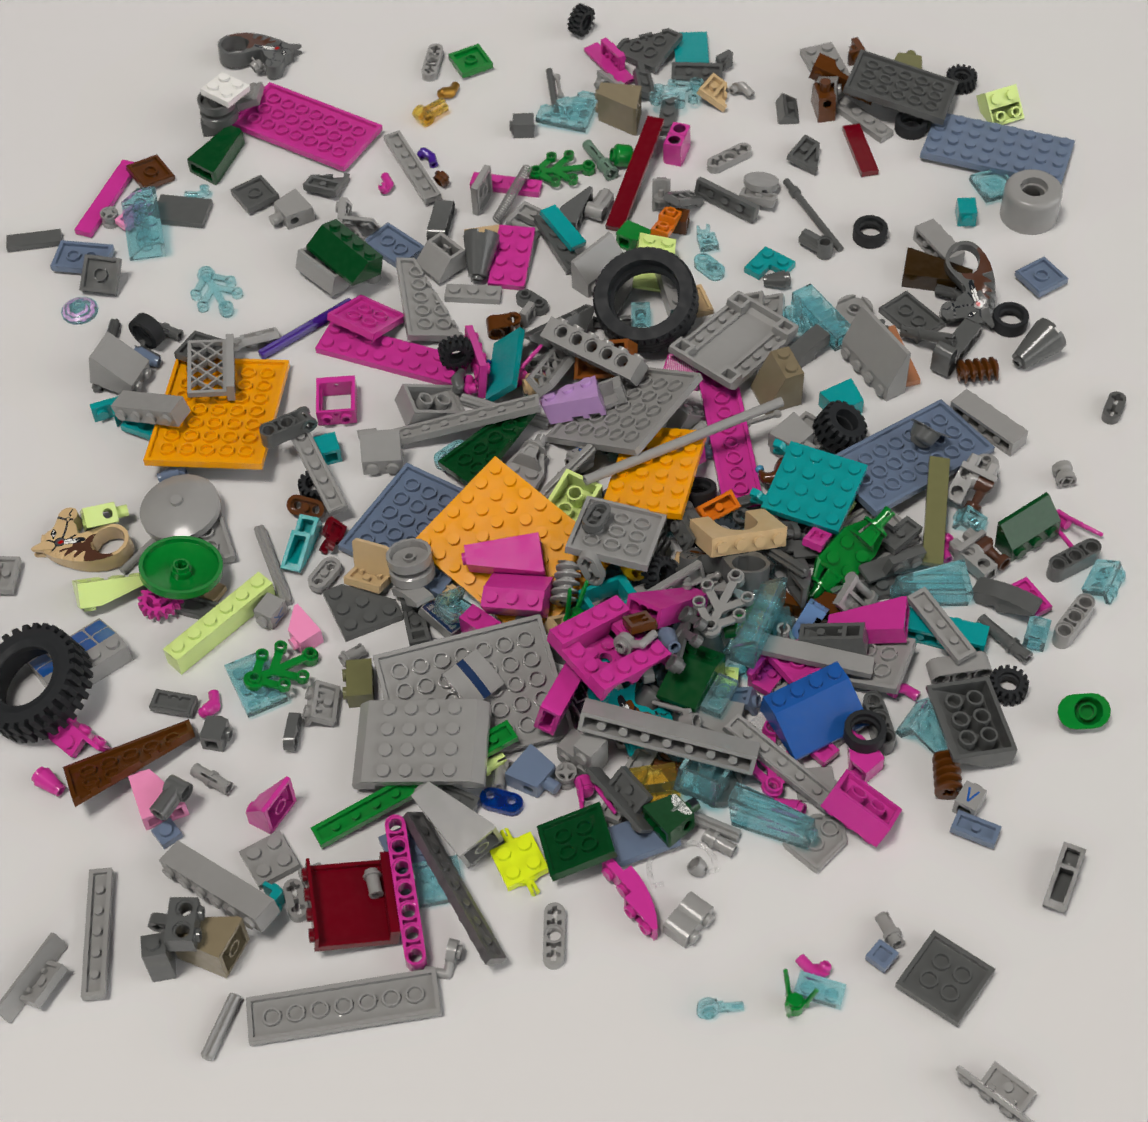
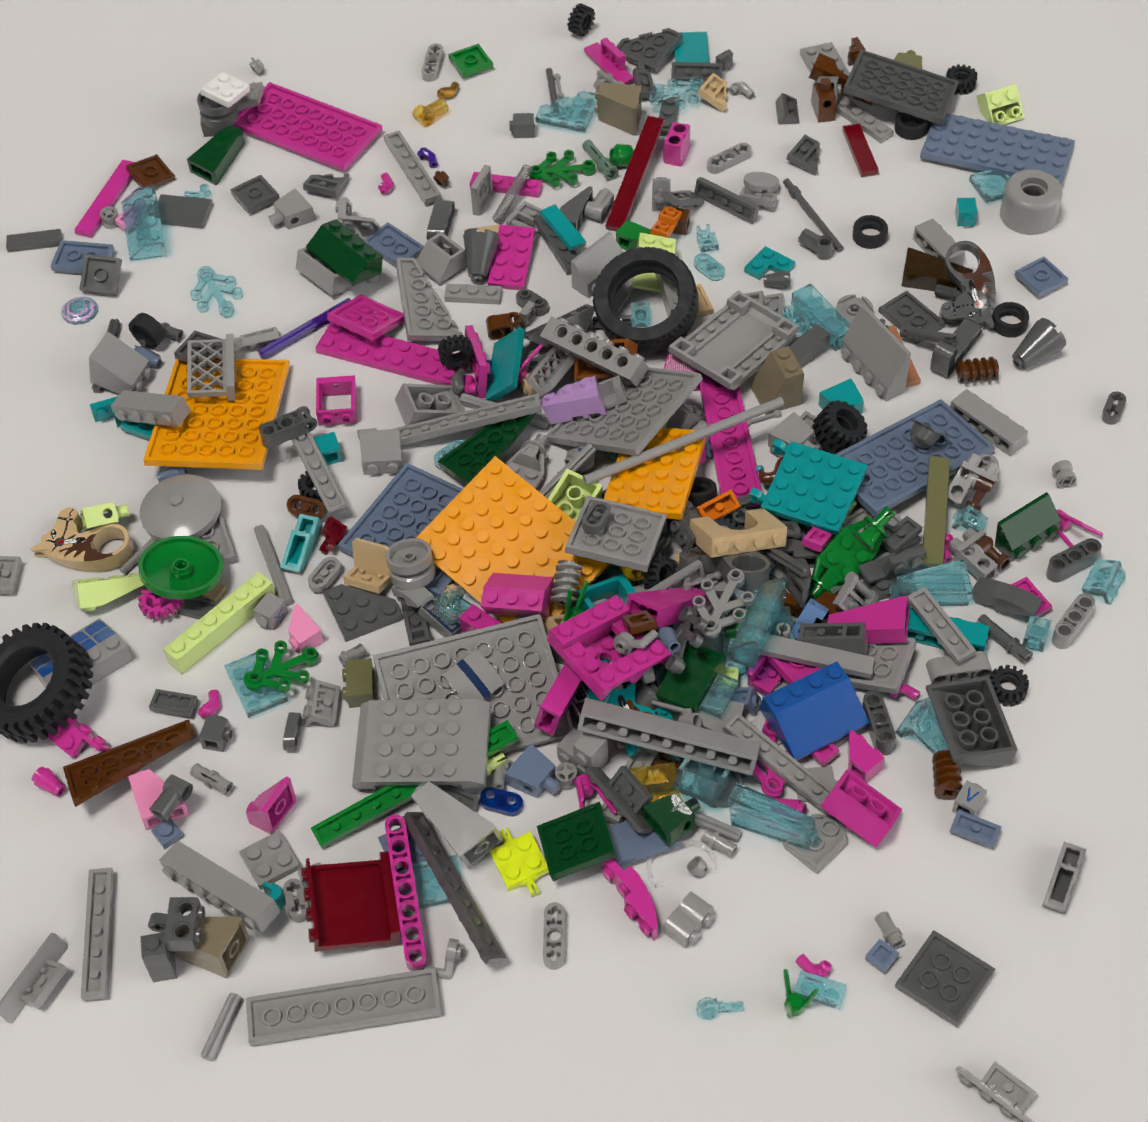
dark grey animal [218,32,302,79] -> none
light grey pin [363,867,384,899] -> none
dark pink slope [461,532,546,577] -> none
light grey beam [577,550,606,586] -> none
black tyre [843,709,887,754] -> none
green piece [1057,693,1111,730] -> none

